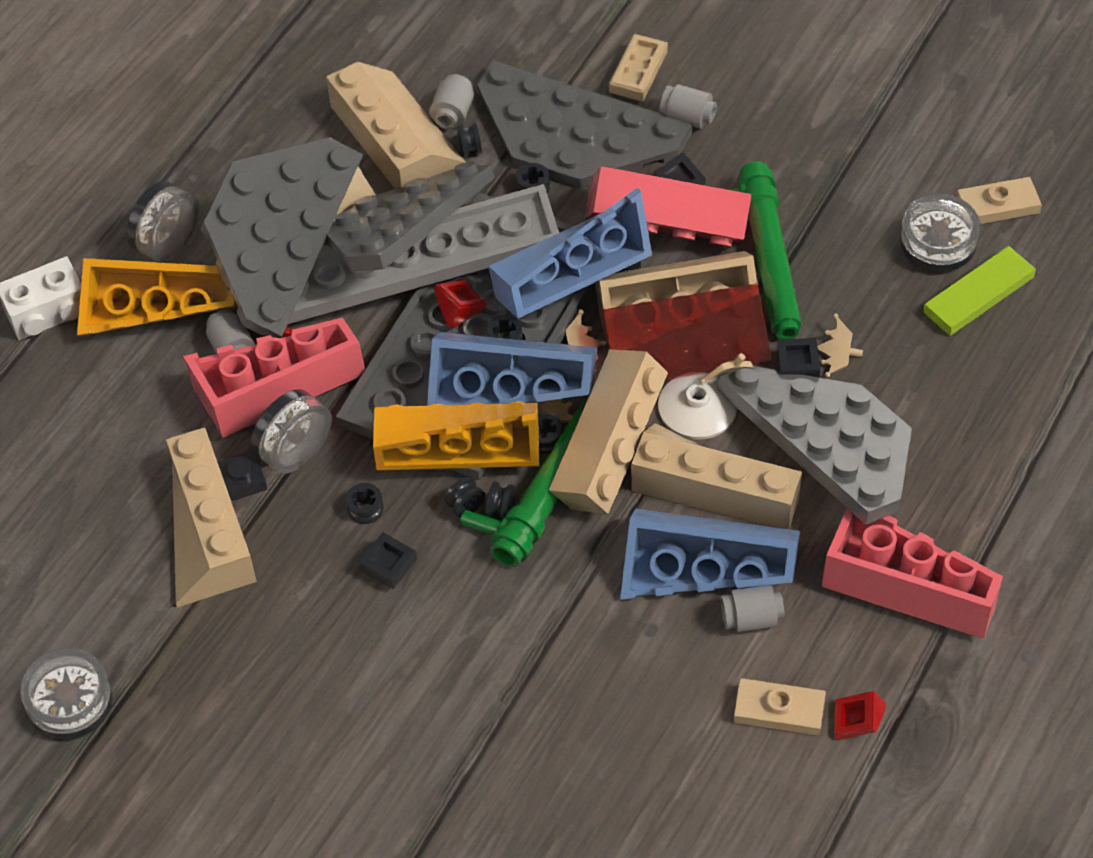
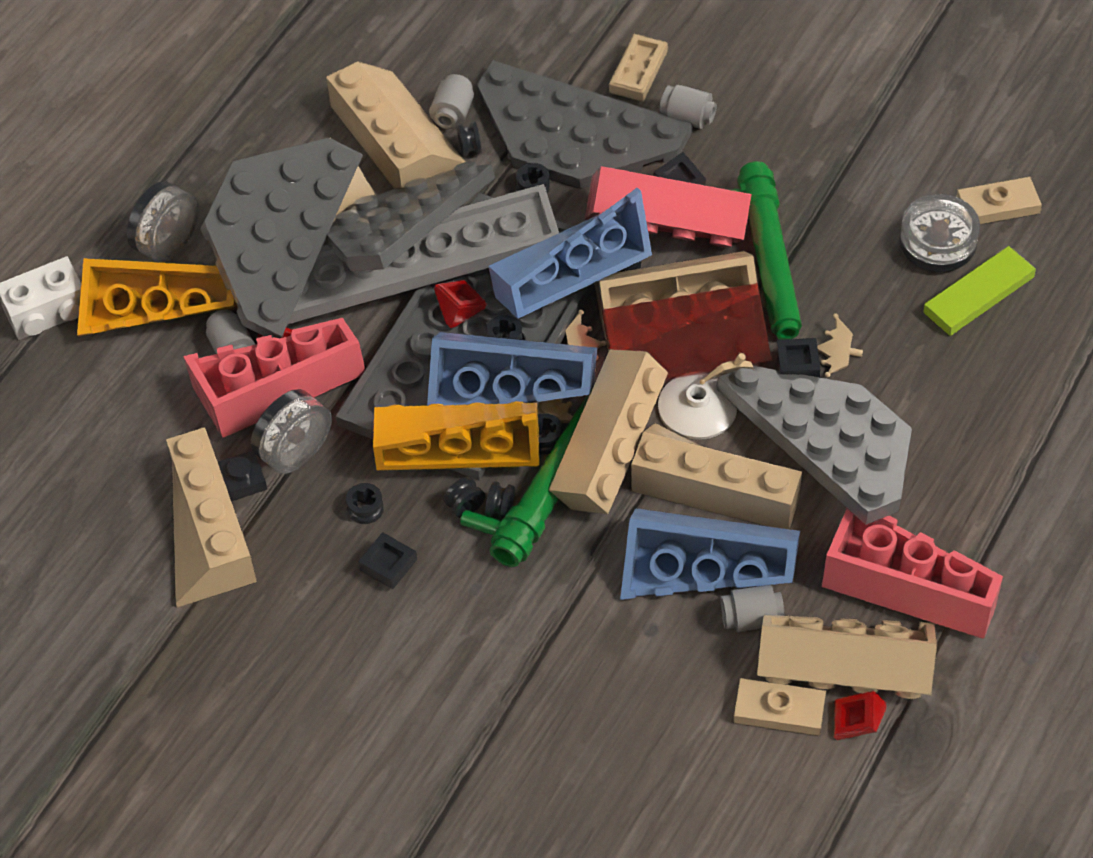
clear piece [20,648,112,740] -> none
none -> tan wedge [757,615,937,699]

